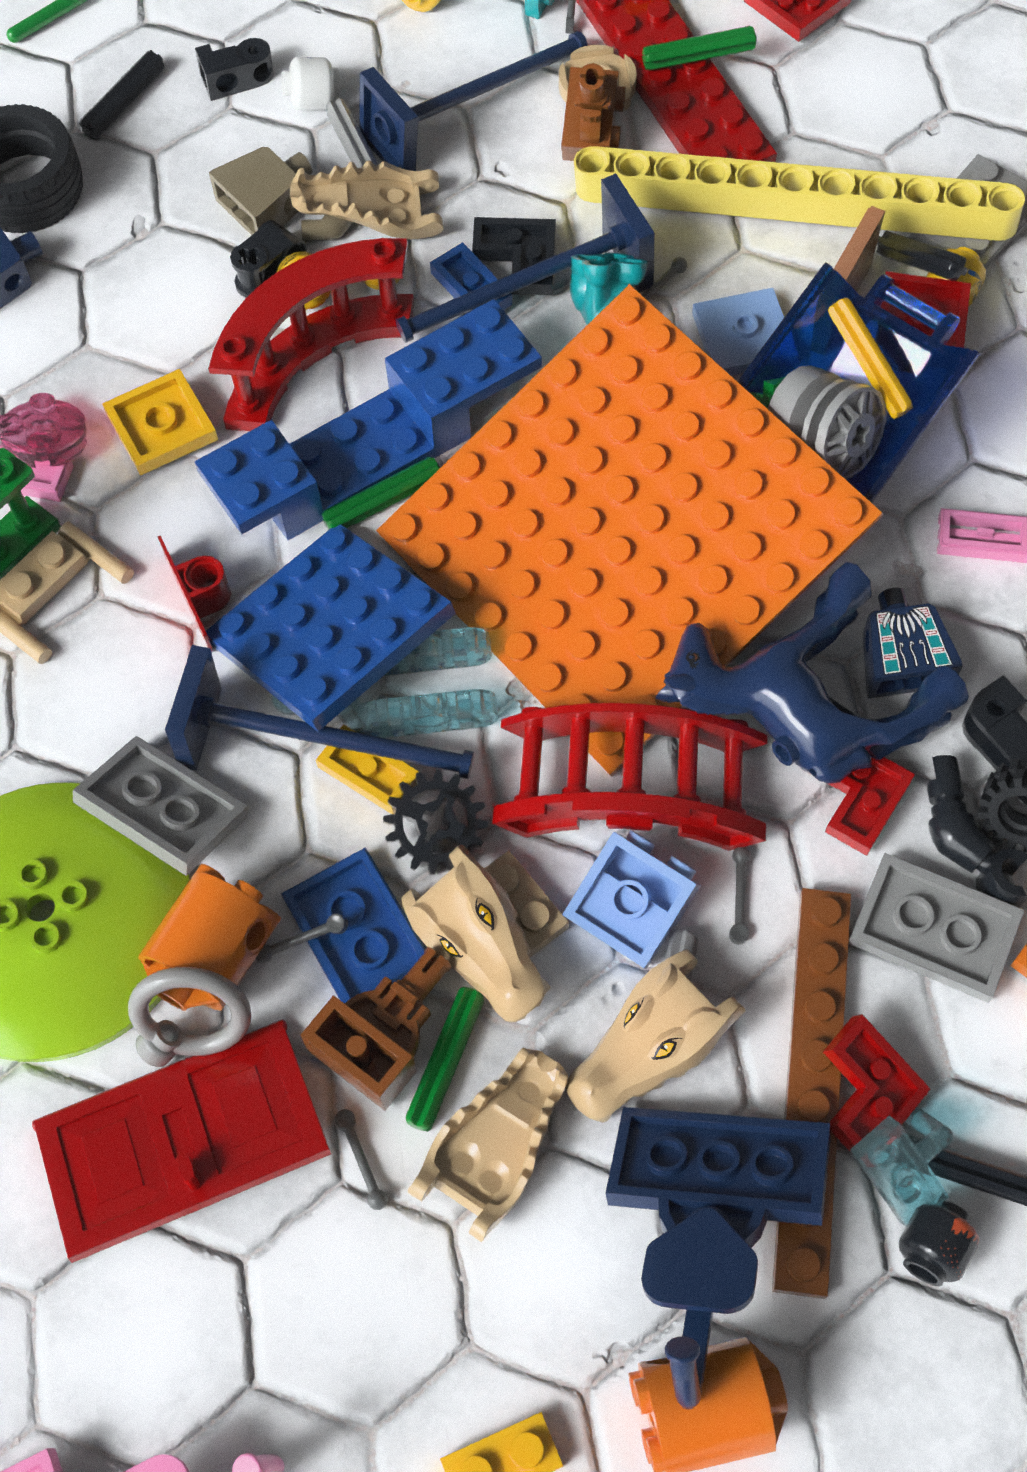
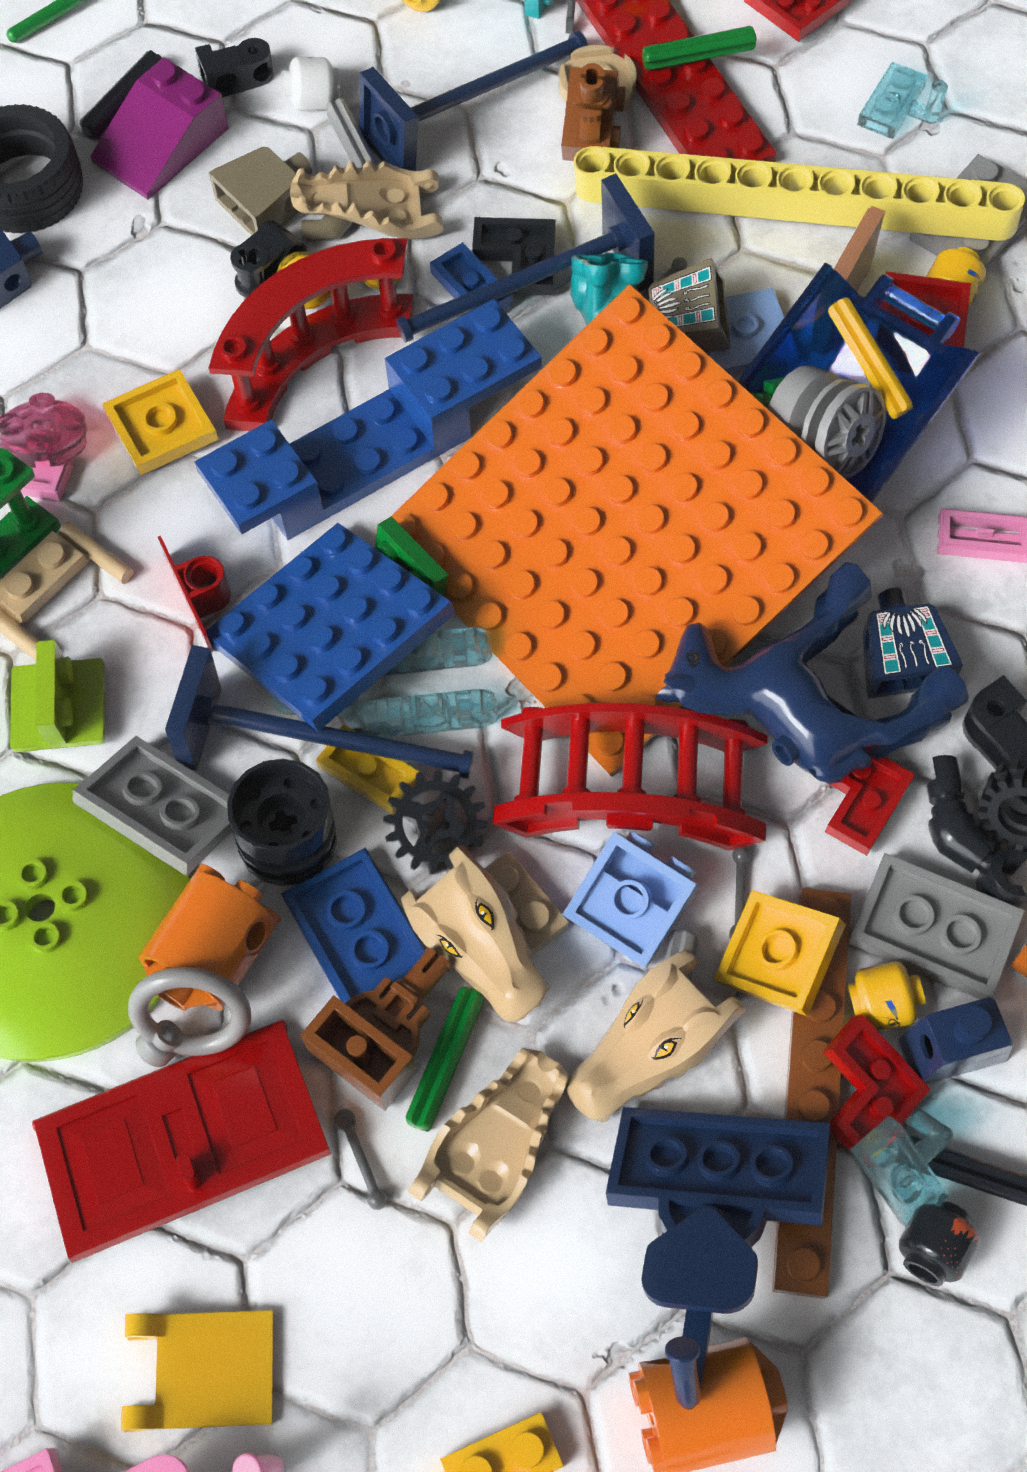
dark grey hinge [256,914,348,963] -> none
green axle [322,457,440,530] -> none
black axle [876,231,968,281] -> none
none -> lime bracket [10,640,105,753]
none -> magenta slope [90,57,229,200]
none -> yellow flag [121,1310,273,1432]
none -> black wheel [227,758,337,886]
none -> green plate [375,516,449,596]
none -> dark tan torso [649,258,731,352]
none -> yellow plate [714,890,846,1017]
none -> yellow head [848,961,926,1032]
none -> clear light blue plate [857,62,948,139]
none -> dark blue torso [898,997,1013,1084]

